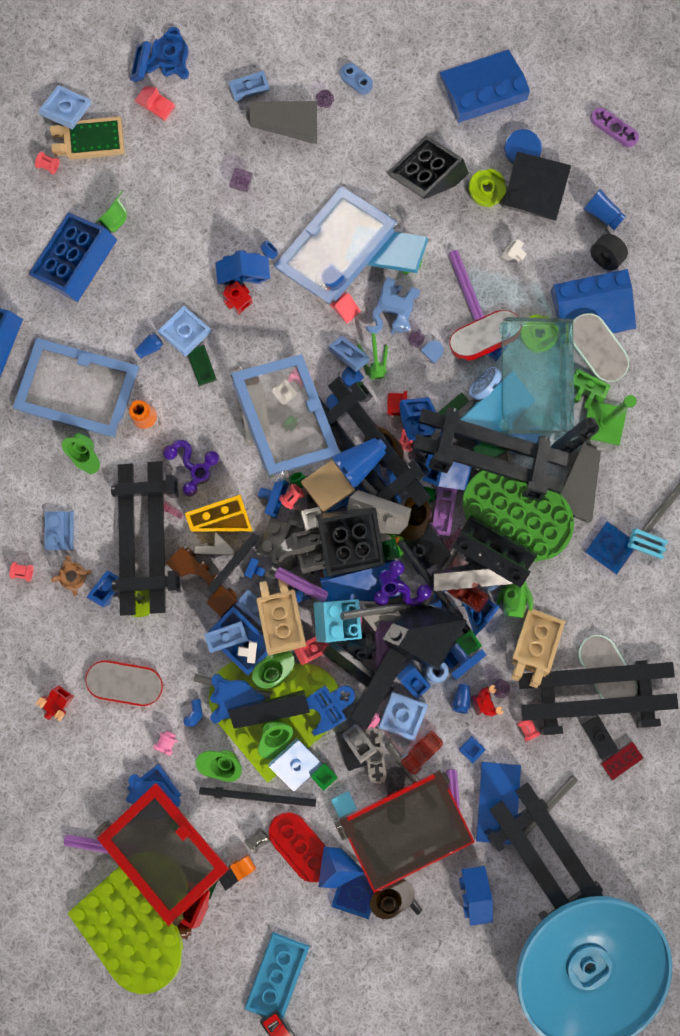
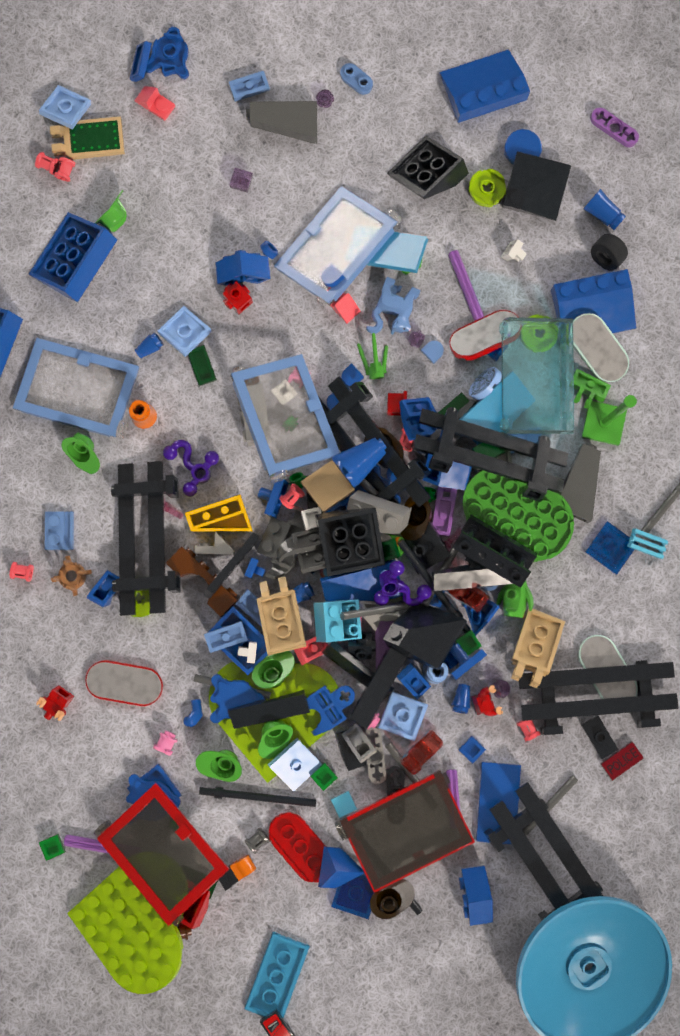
medium lavender axle [275,567,328,602] -> none
medium blue plate [329,336,369,372] -> none
black beam [550,417,599,455] -> none
none -> green plate [39,834,66,861]
none -> coral bush [54,157,76,182]

